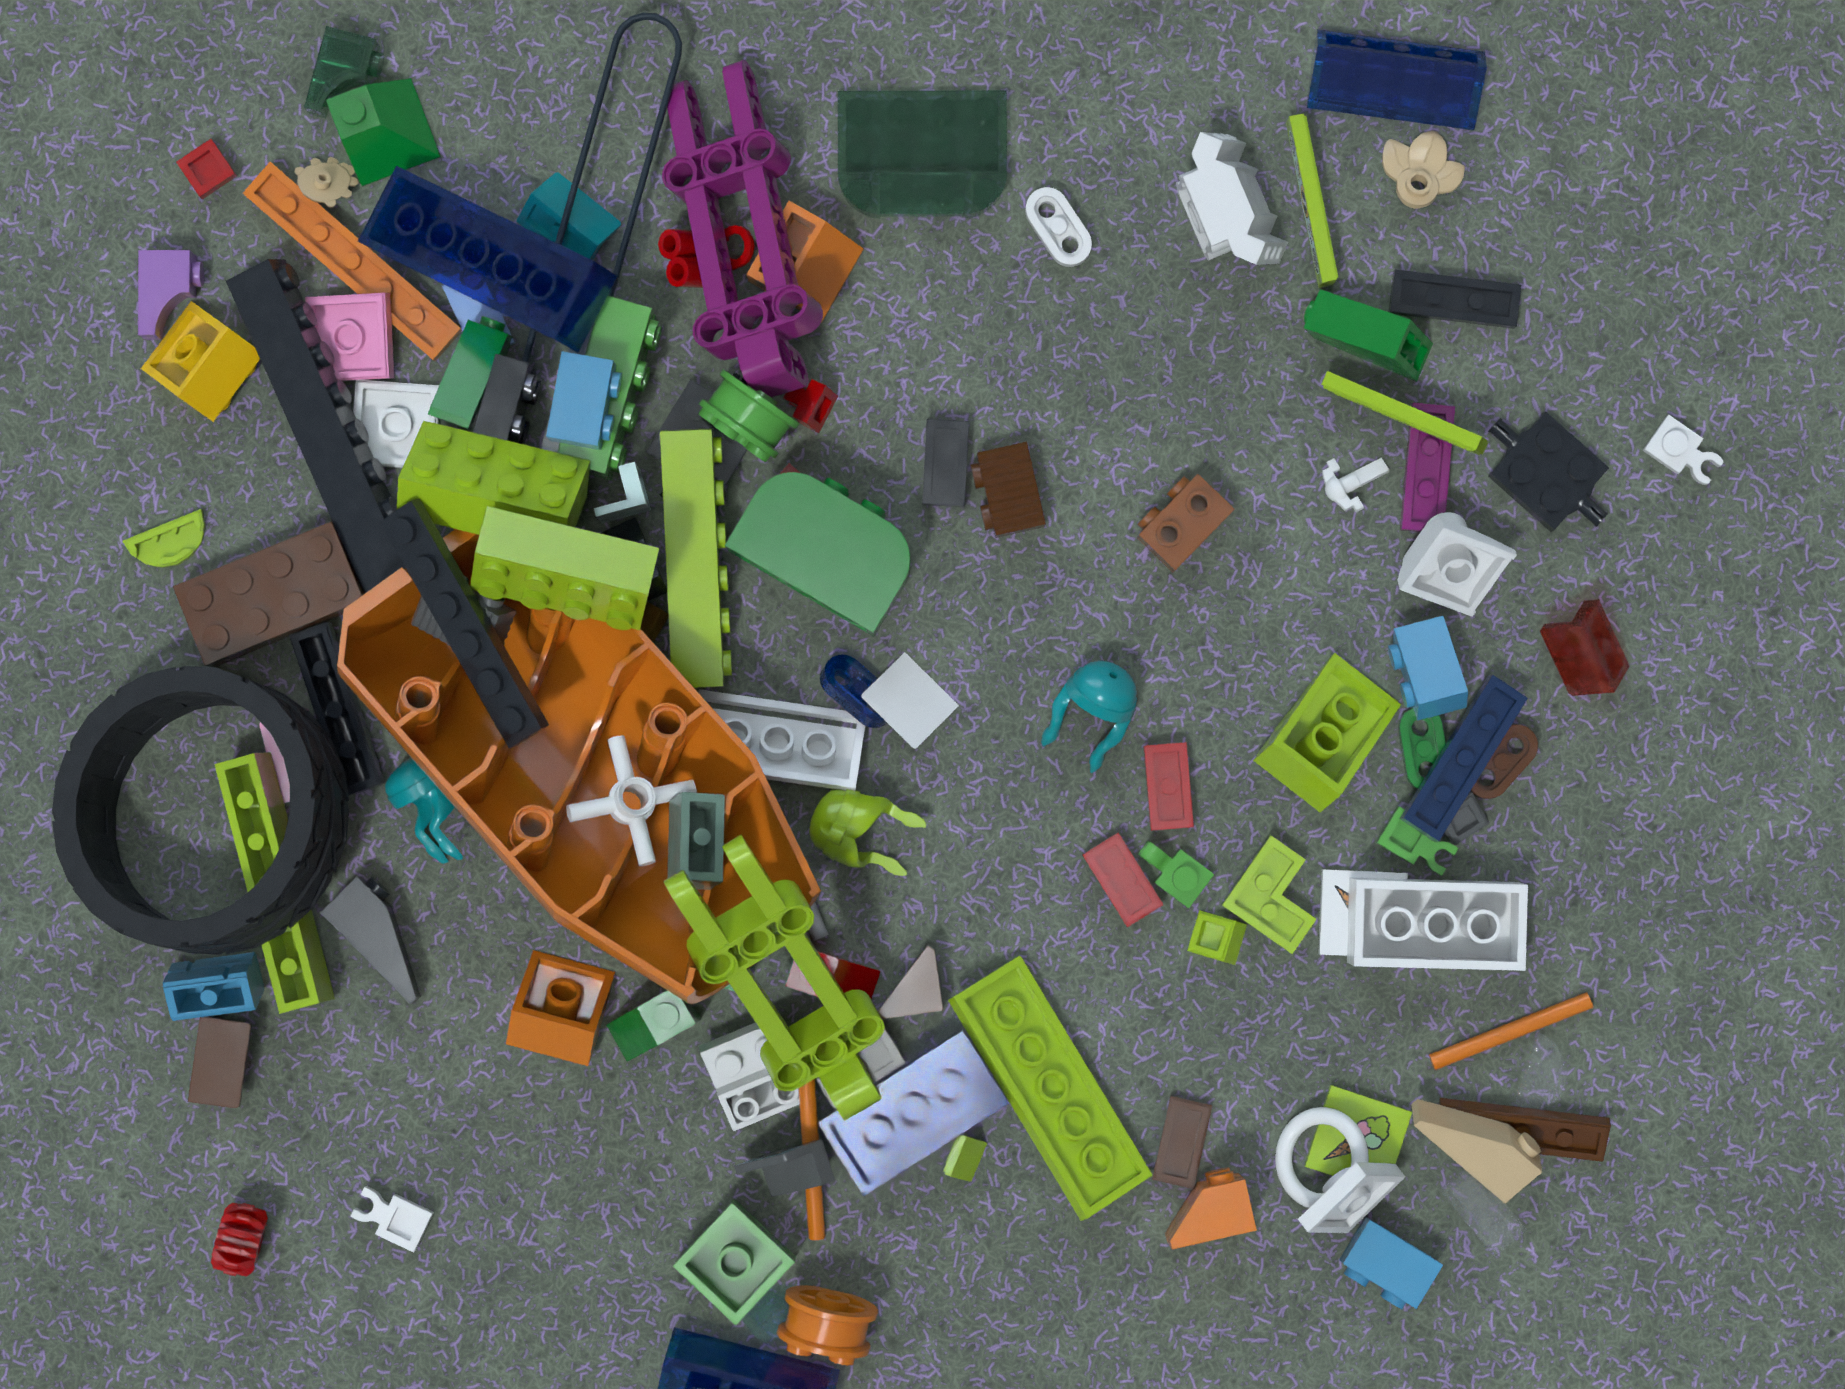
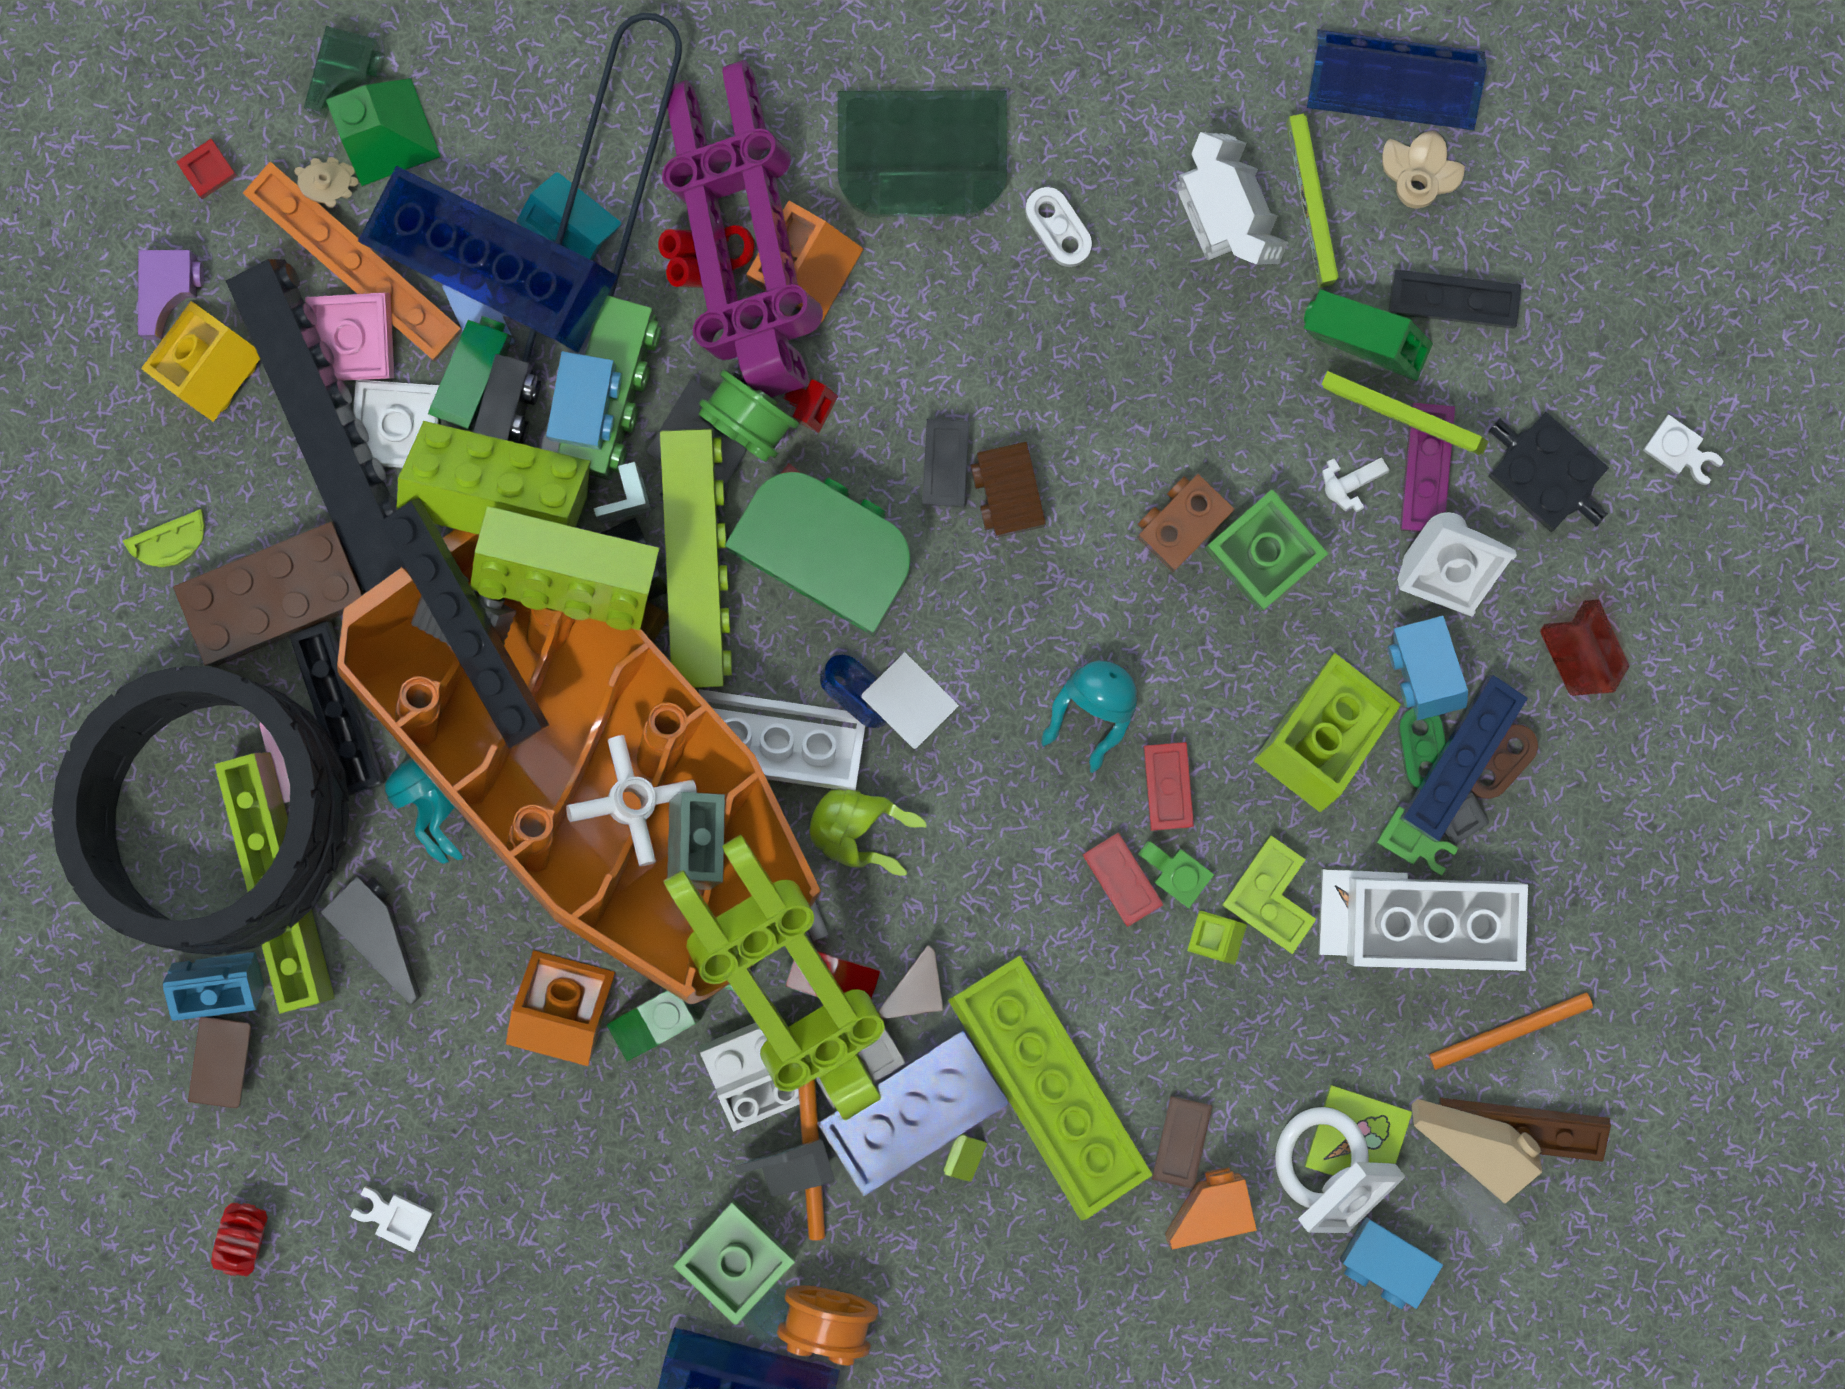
none -> bright green brick [1204,489,1328,613]

